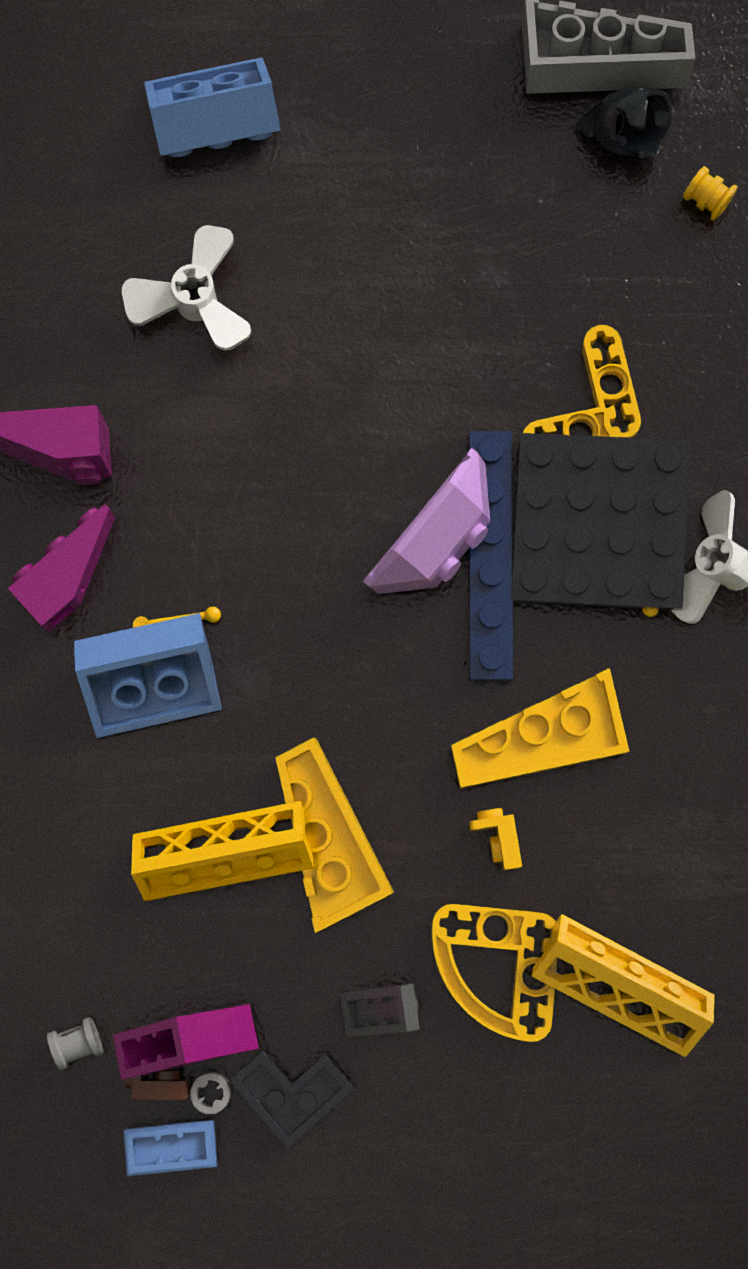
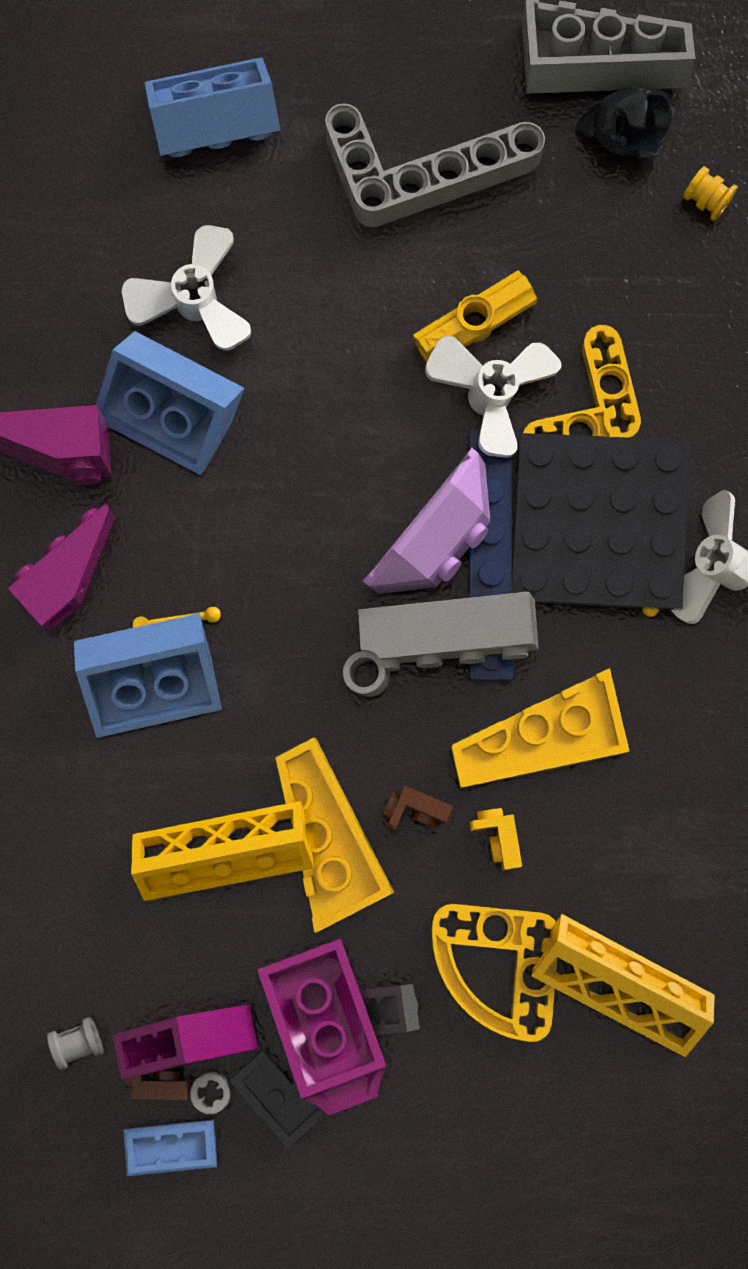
none -> medium blue slope [96,331,245,475]
none -> magenta slope [257,939,387,1116]
none -> light grey beam [325,103,545,227]
none -> light grey hinge [343,591,539,697]
none -> reddish brown bracket [383,786,453,831]
none -> yellow piece [413,270,537,362]
none -> white piece [425,336,561,458]

